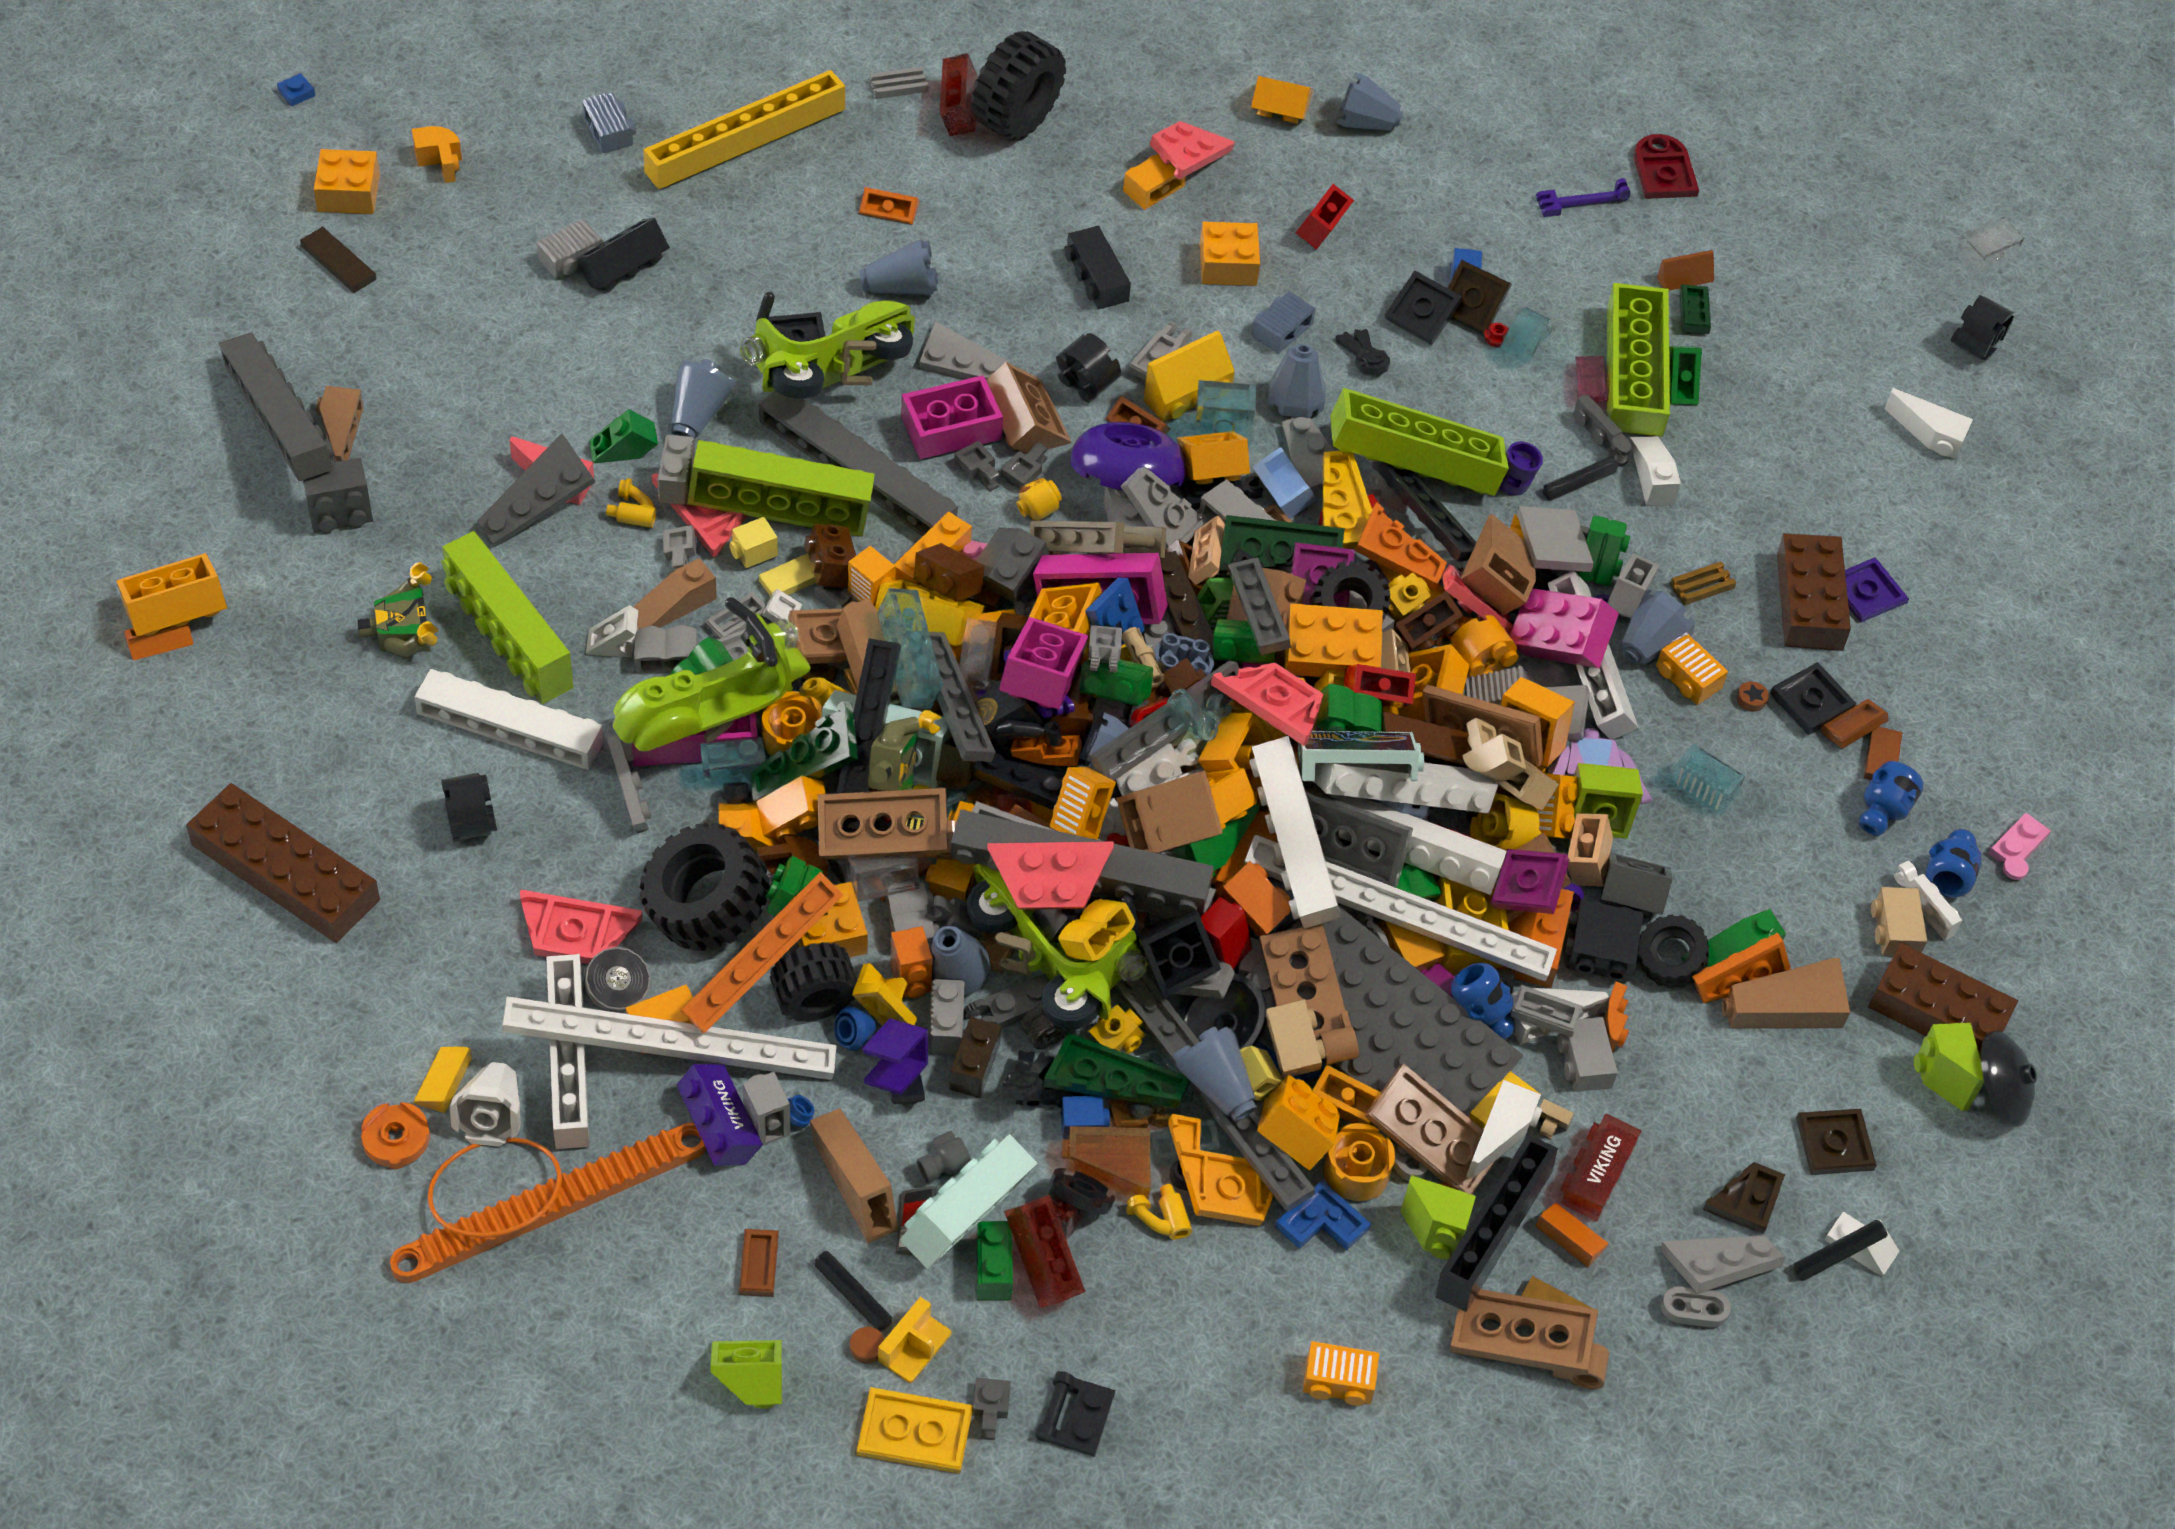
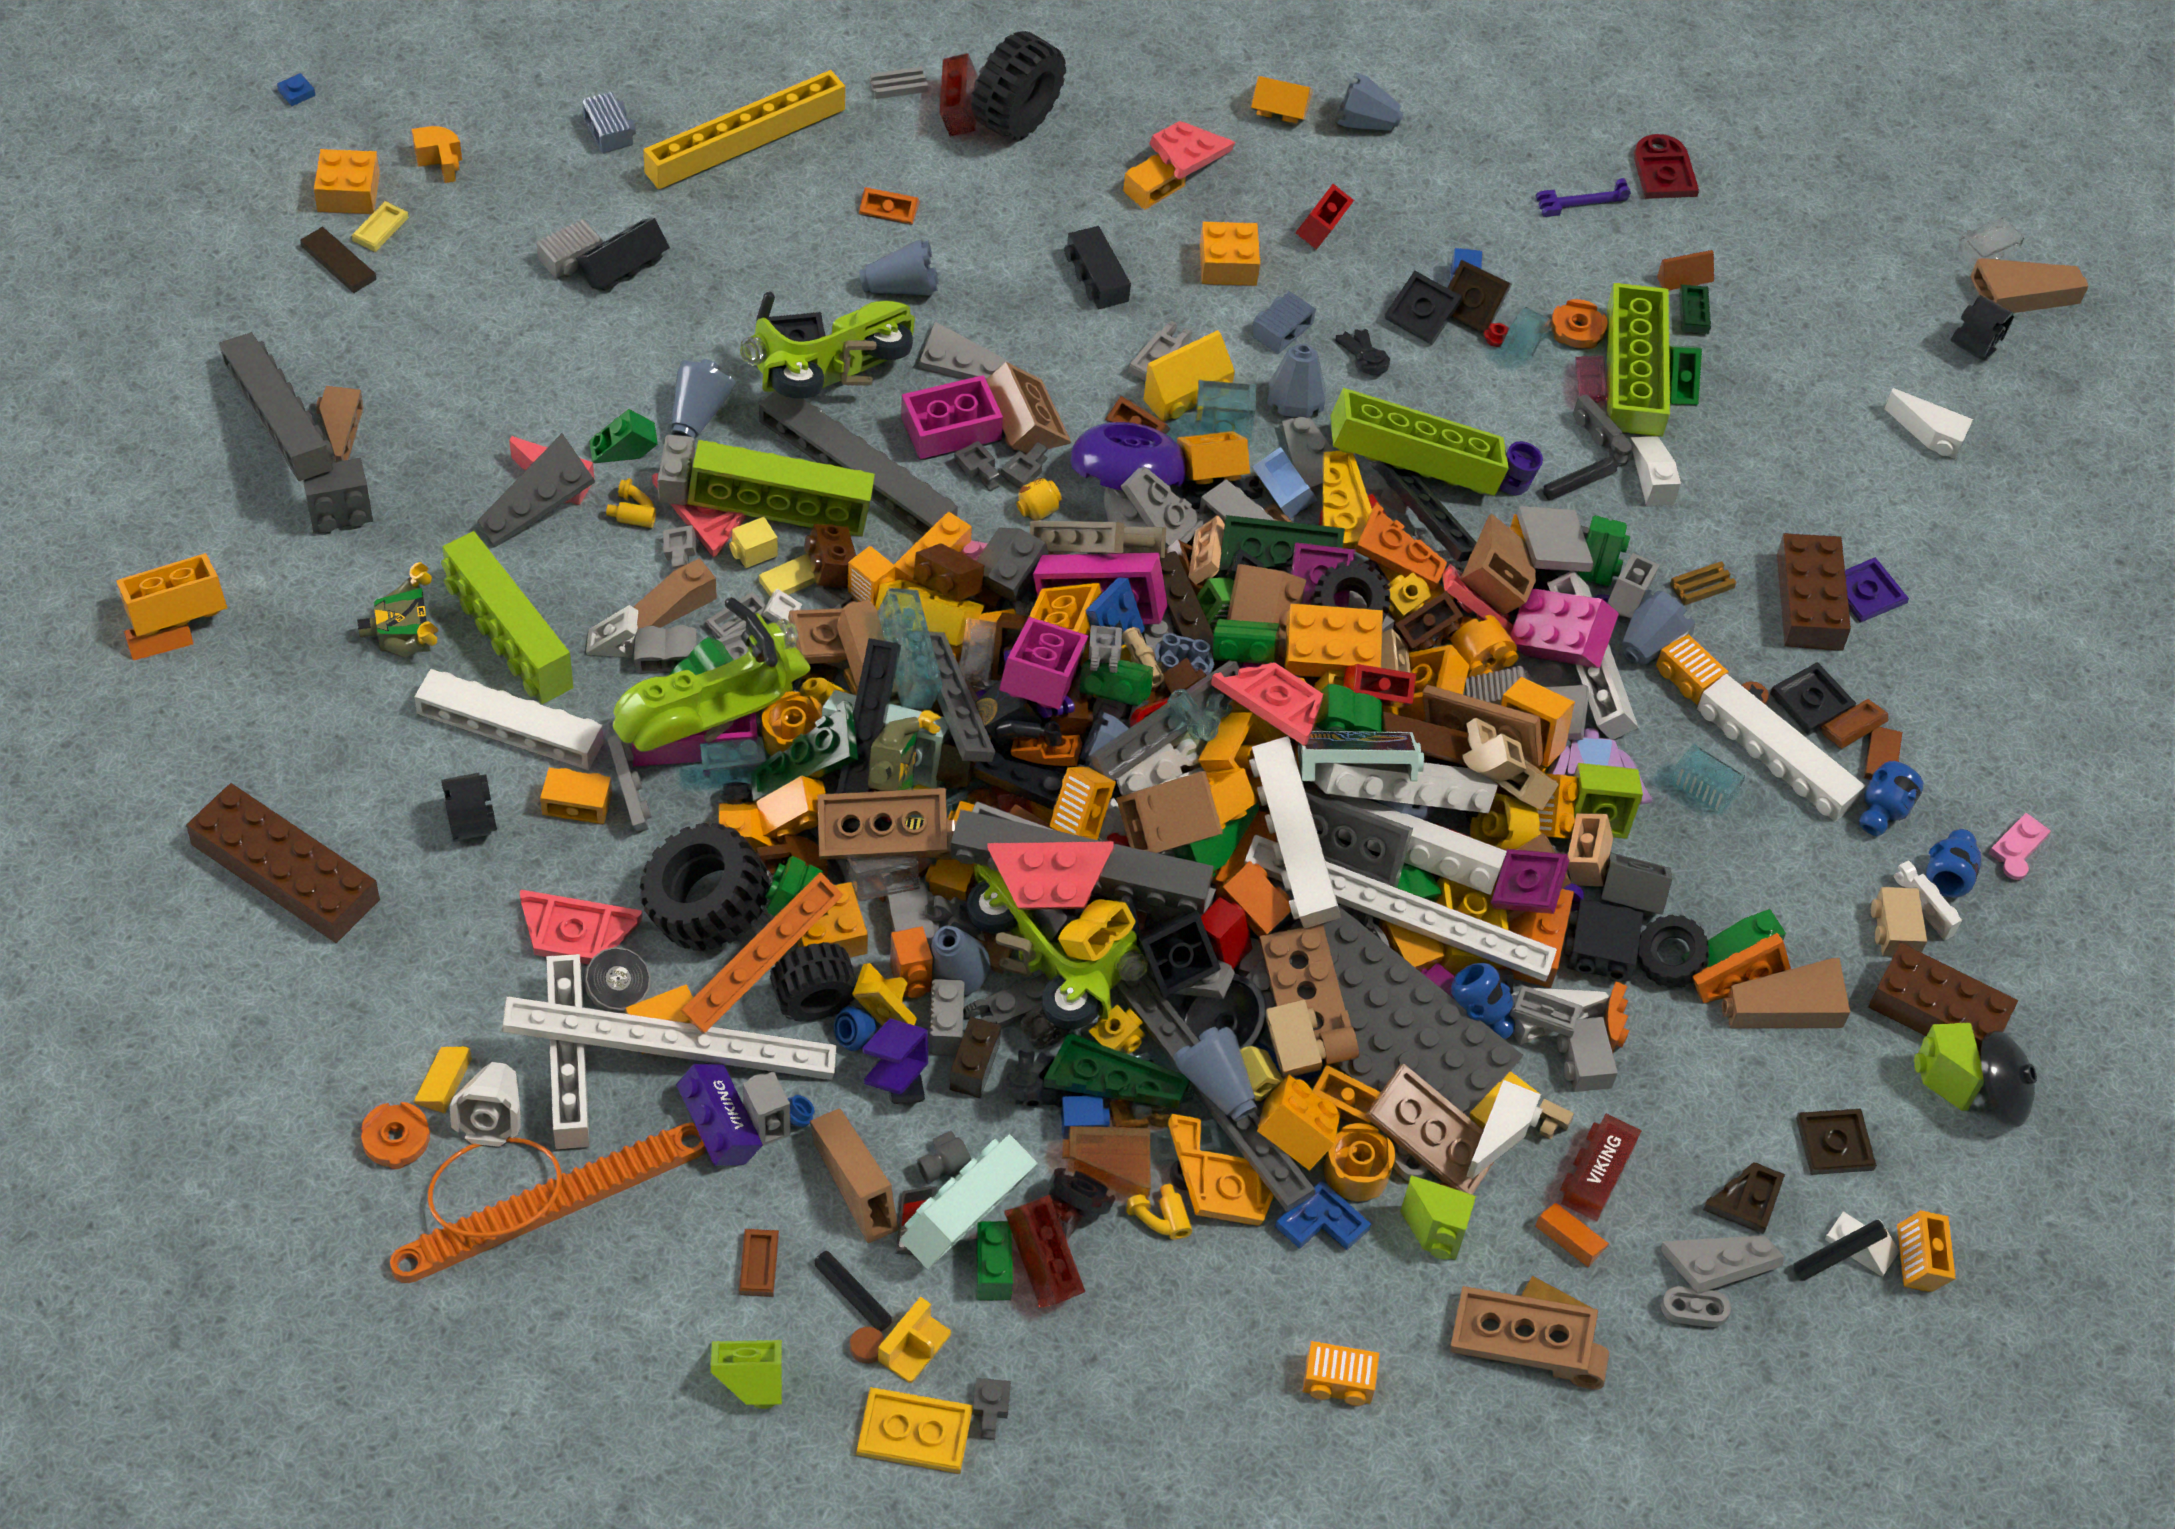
black plate [1035,1371,1116,1457] -> none
black brick [1056,333,1121,403] -> none
dark grey plate [1228,557,1291,655] -> none
black brick [1436,1134,1558,1312] -> none
none -> light yellow tile [352,201,409,252]
none -> light orange brick [540,767,612,824]
none -> orange plate [1550,299,1608,349]
none -> white brick [1697,674,1865,822]
none -> light orange brick [1897,1210,1956,1292]
none -> medium nougat slope [1970,258,2088,313]

